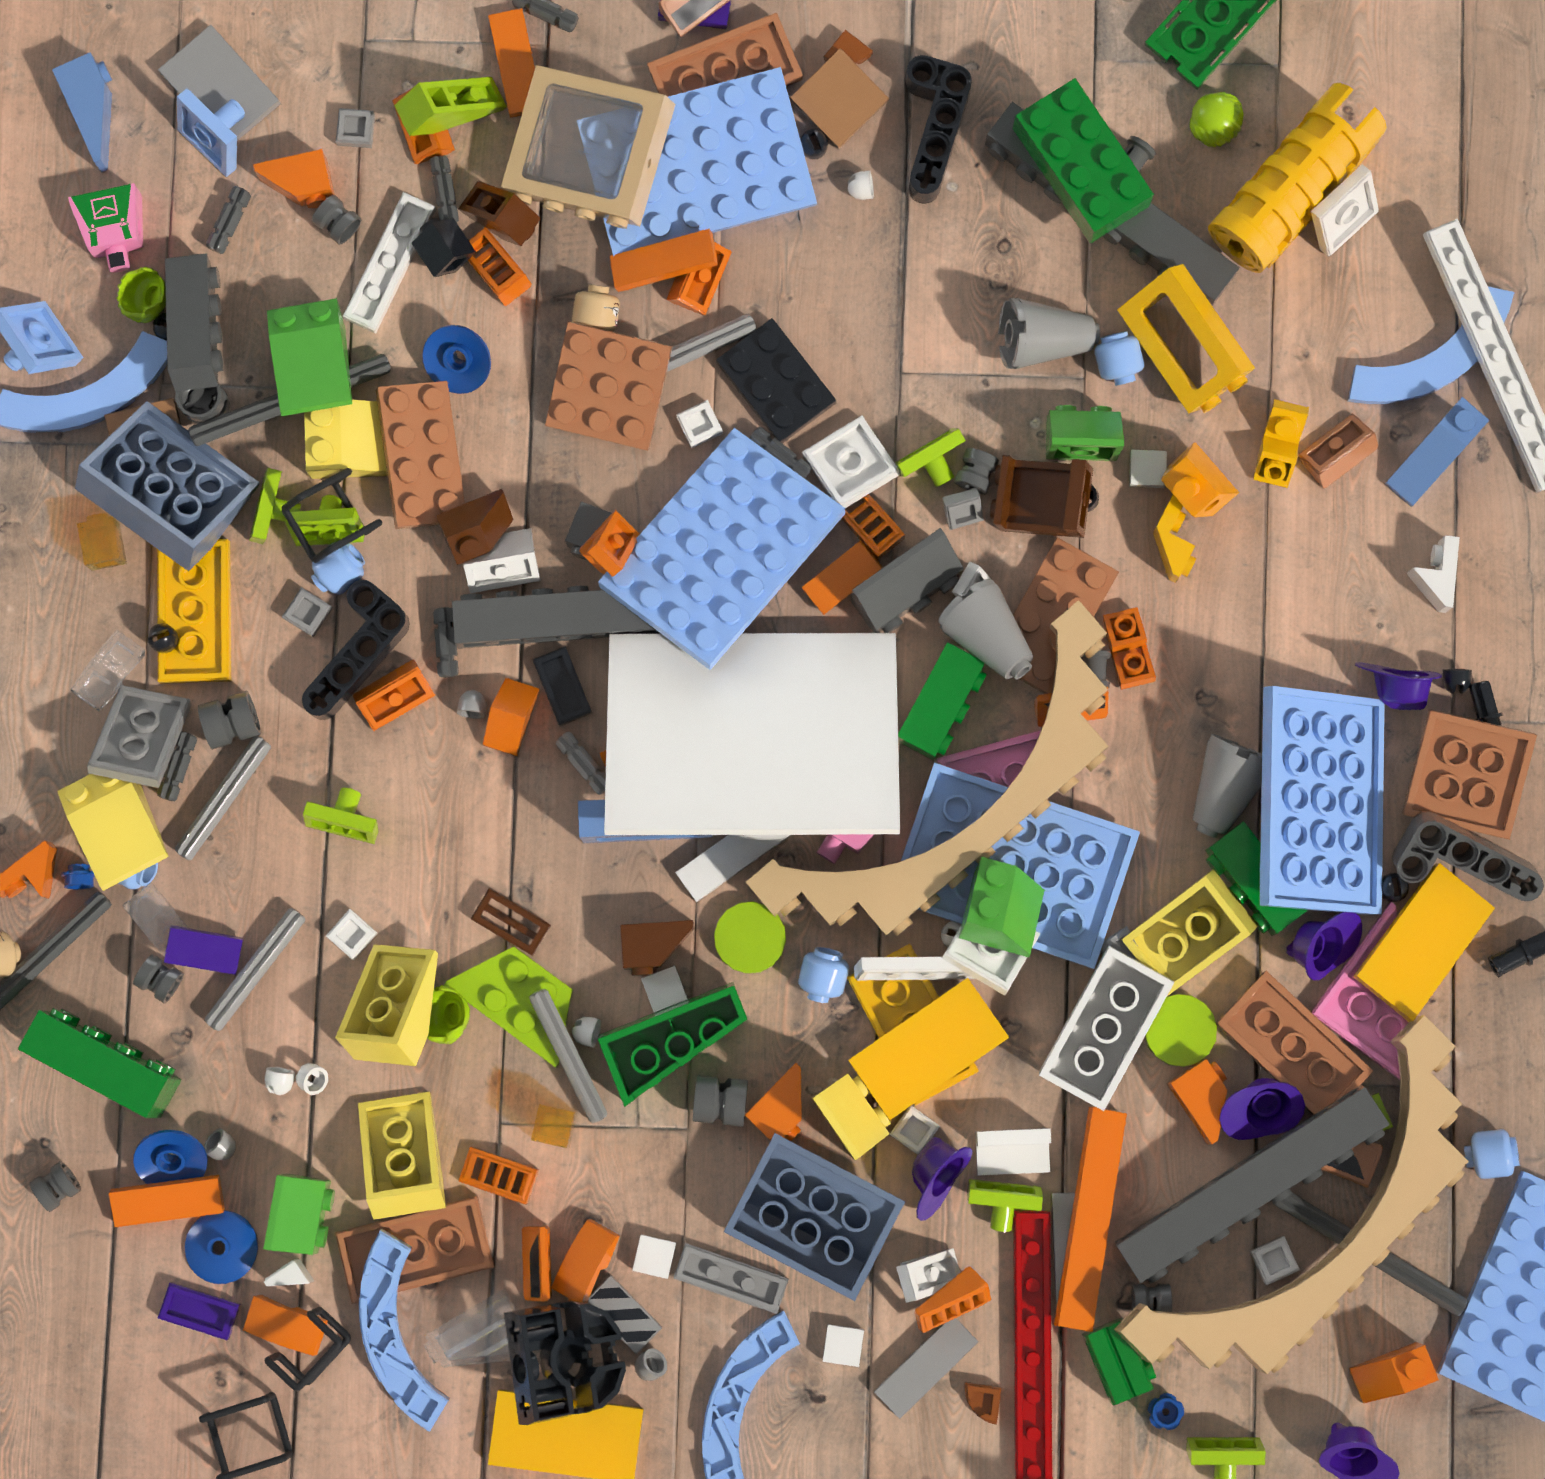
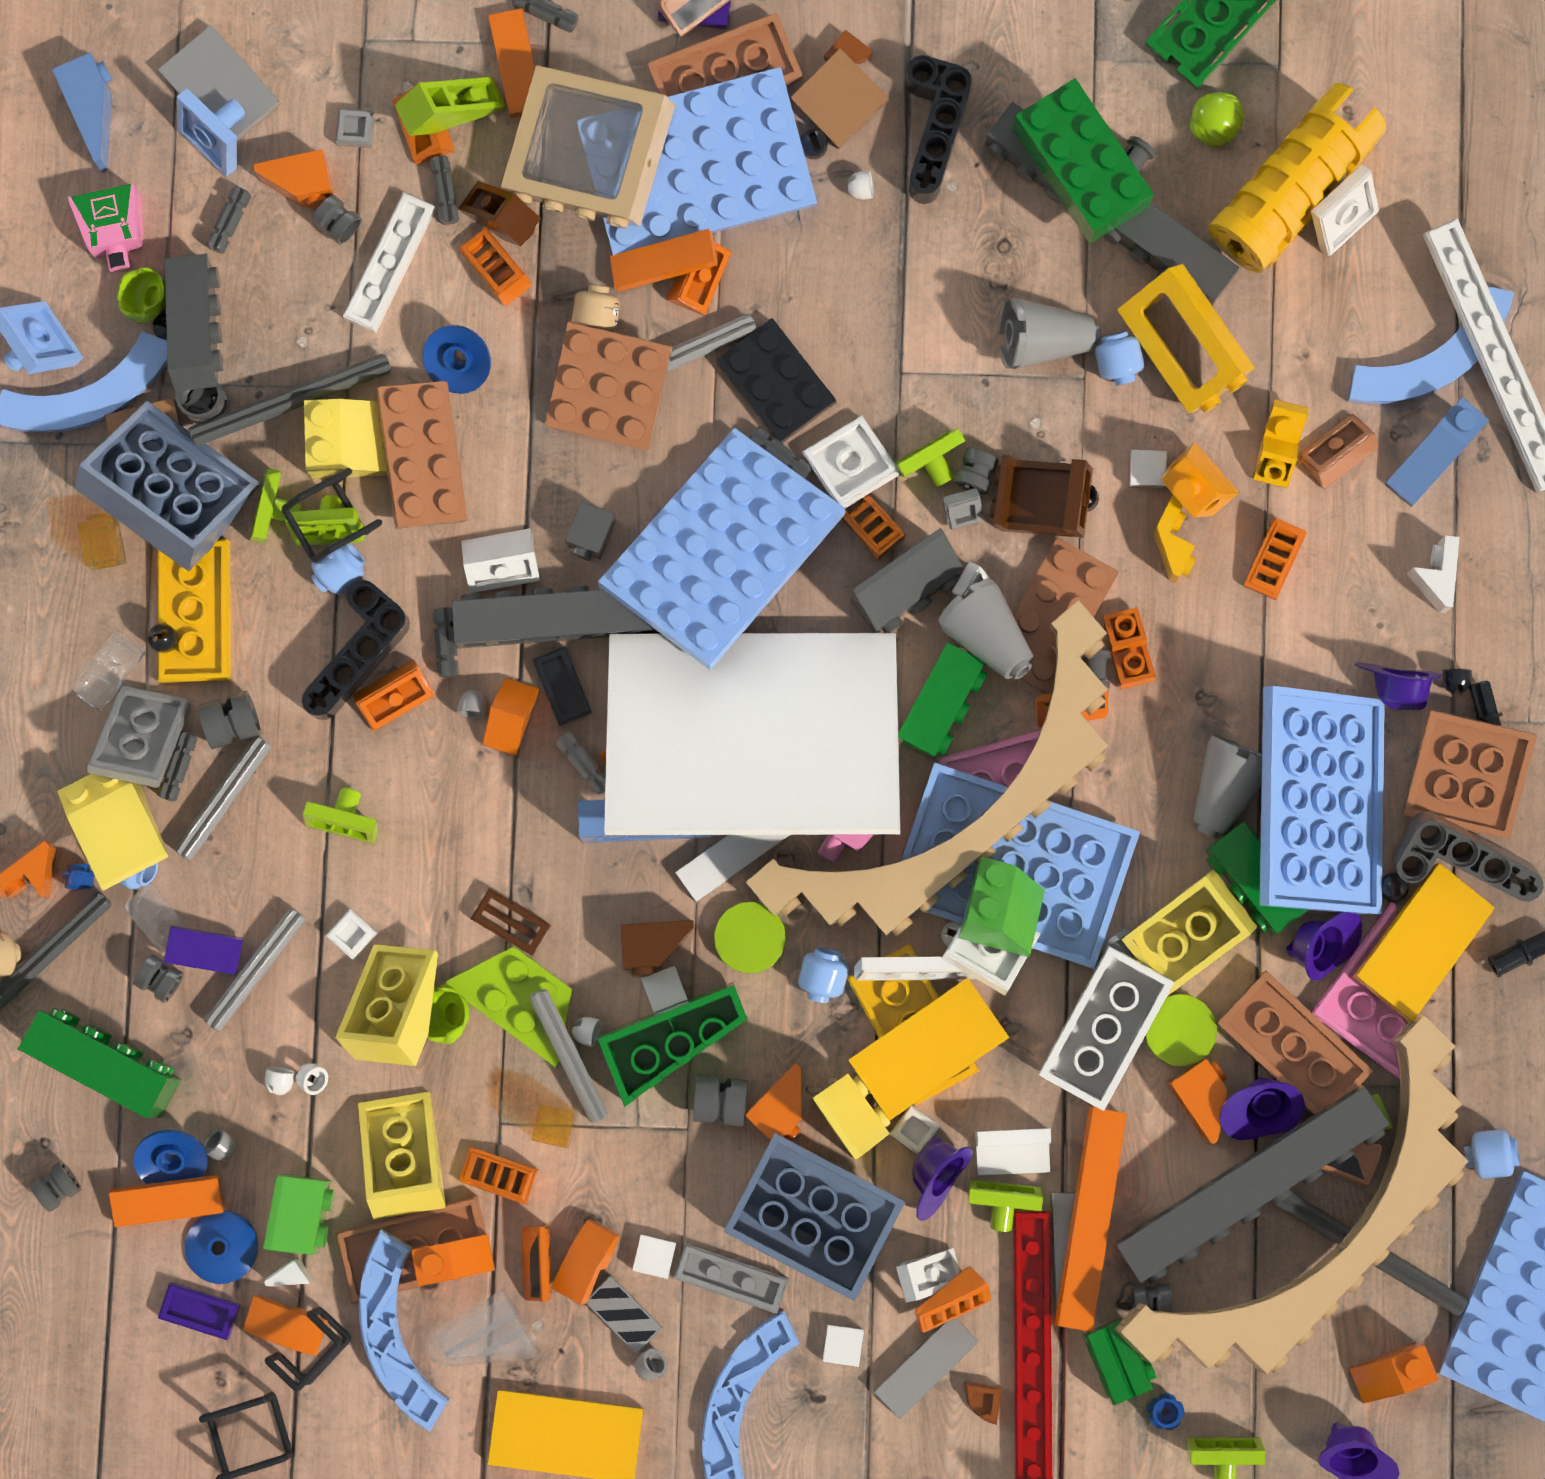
bright green slope [267,298,352,416] -> none
light grey tile [282,587,333,637] -> none
black brick [411,218,476,277] -> none
reddish brown slope [436,489,514,565] -> none
black connector [504,1301,626,1425] -> none
orange slope [579,510,640,577] -> none
white tile [676,400,723,449] -> none
orange slope [802,540,883,615] -> none
bright green slope [1046,405,1124,461] -> none
white tile [1250,1236,1300,1285] -> none
none -> orange slope [411,1234,495,1287]
none -> orange slope [1243,518,1307,600]

